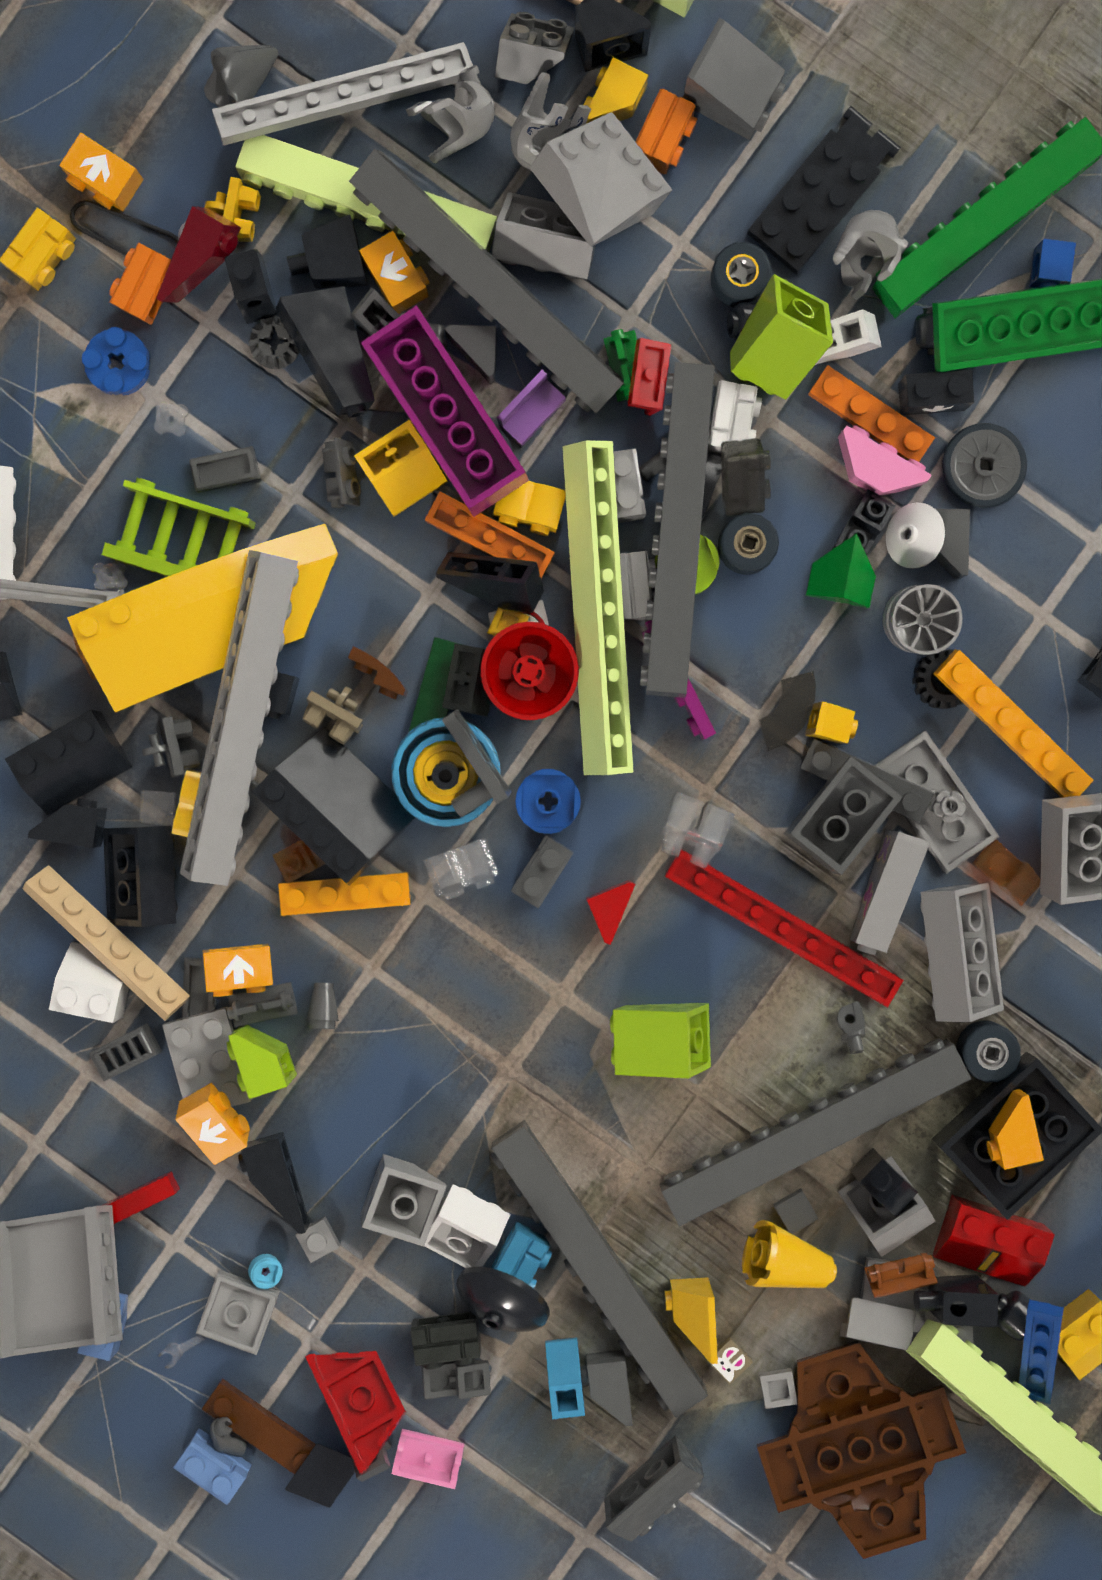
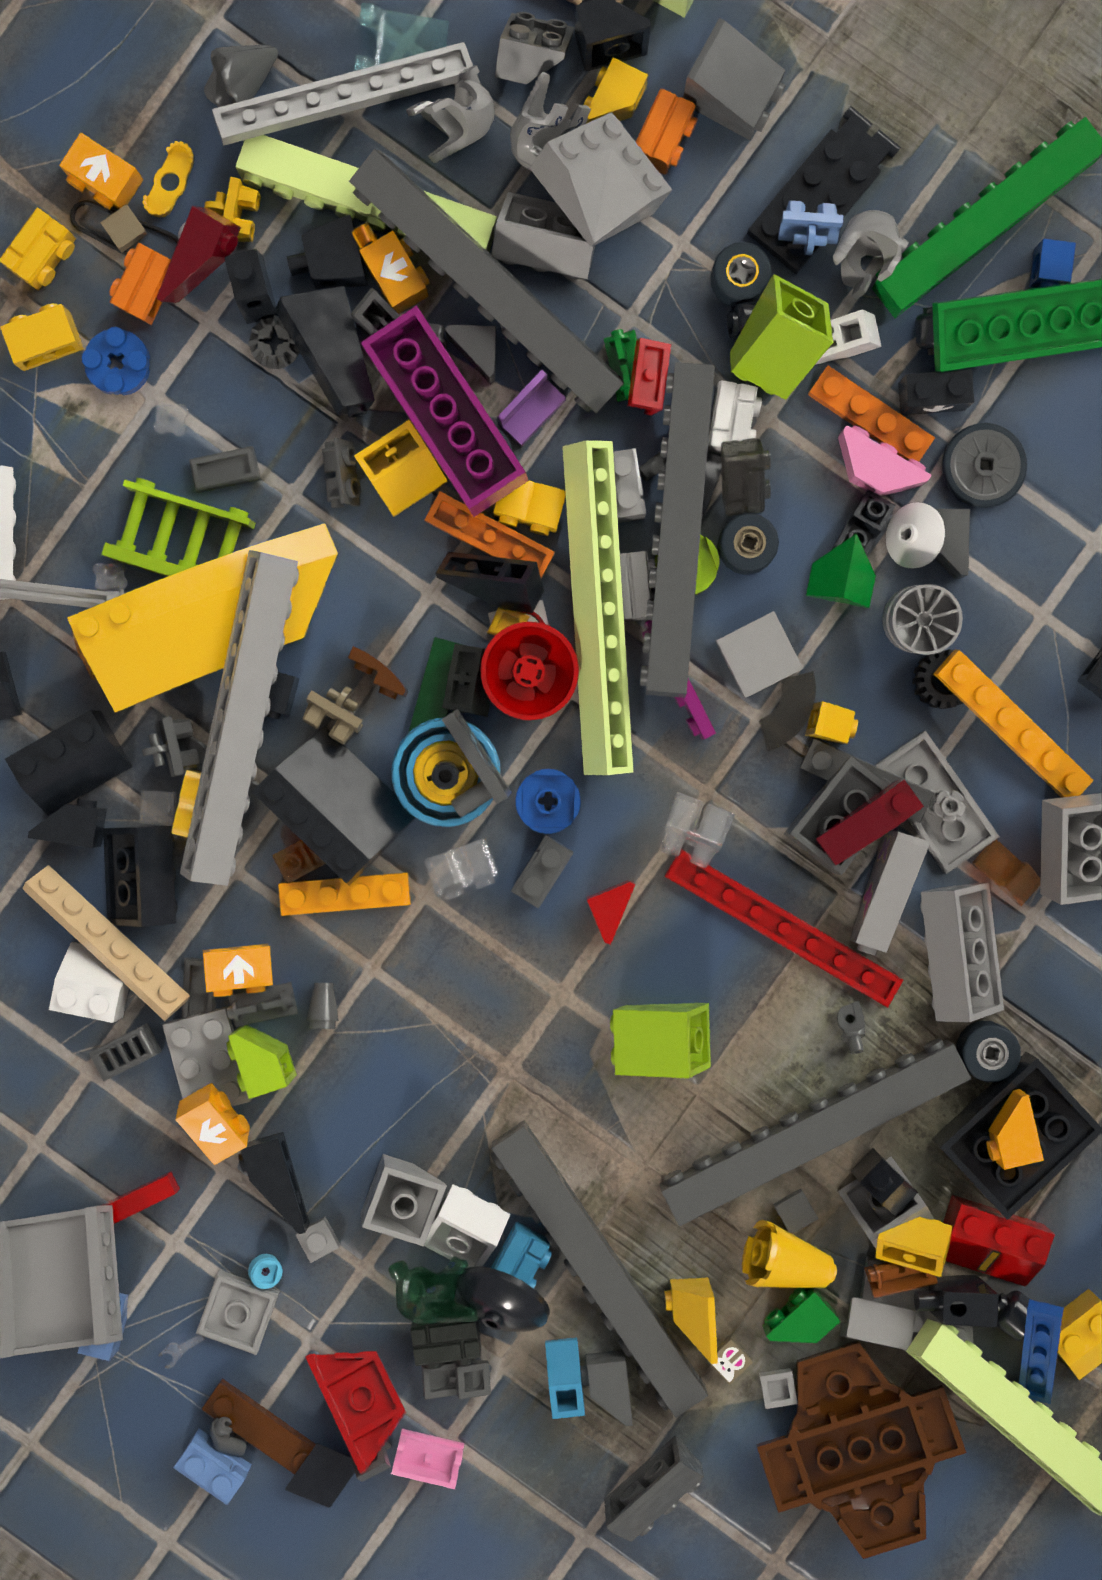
none -> yellow brick [0,303,84,371]
none -> dark tan tile [100,204,148,253]
none -> yellow piece [143,141,194,218]
none -> light orange hand [351,223,377,248]
none -> clear light blue flag [354,3,449,71]
none -> clear green piece [388,1256,478,1325]
none -> light grey tile [715,611,803,699]
none -> green slope [762,1288,841,1343]
none -> medium blue hips [778,200,843,255]
none -> dark red slope [816,779,924,866]
none -> yellow slope [876,1217,952,1277]

